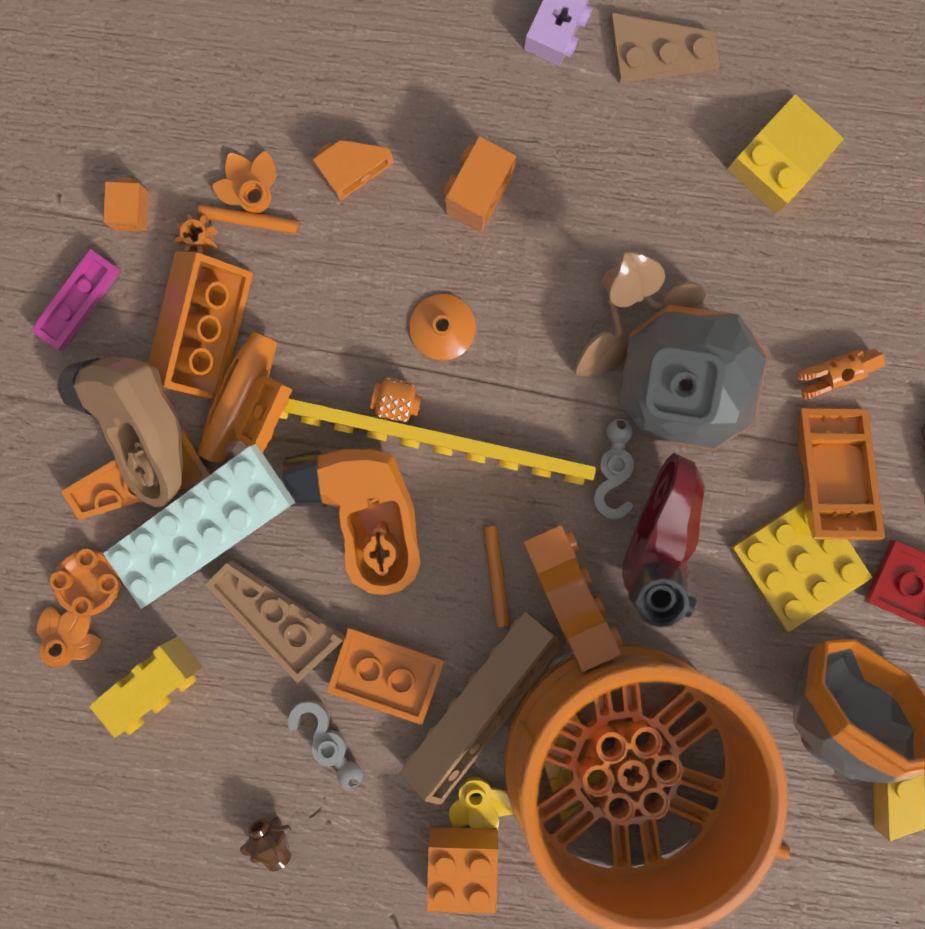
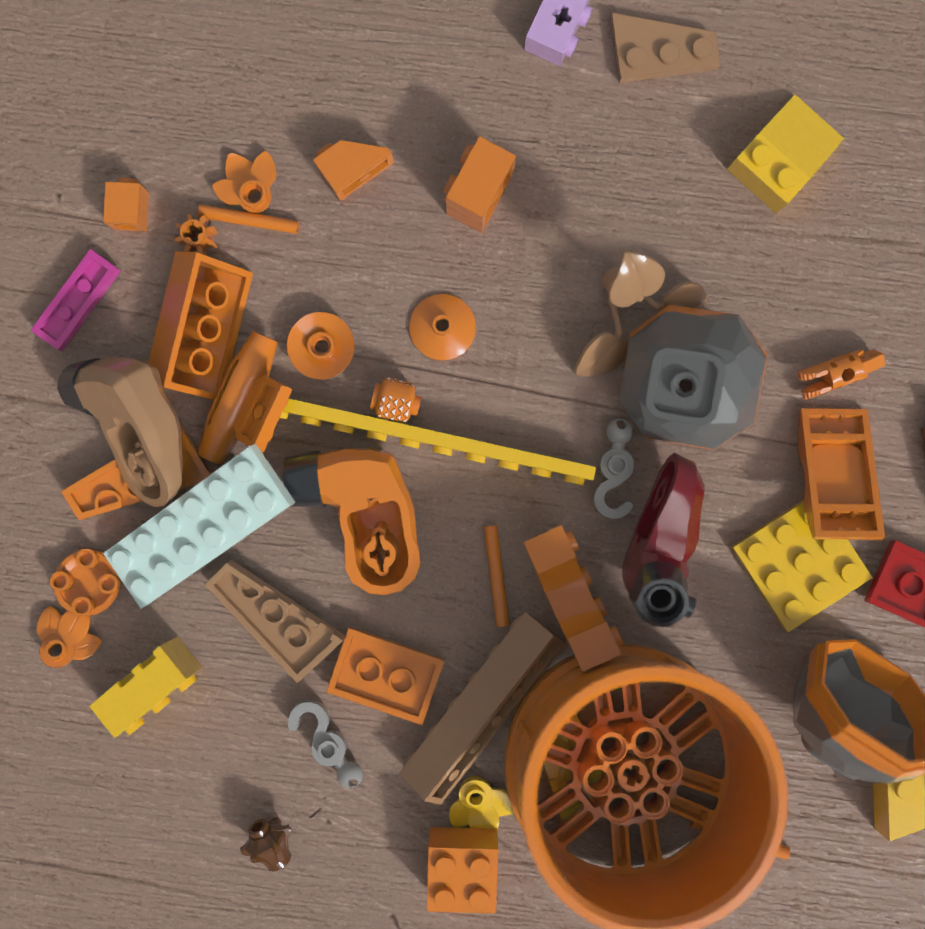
none -> orange dish [287,312,355,380]

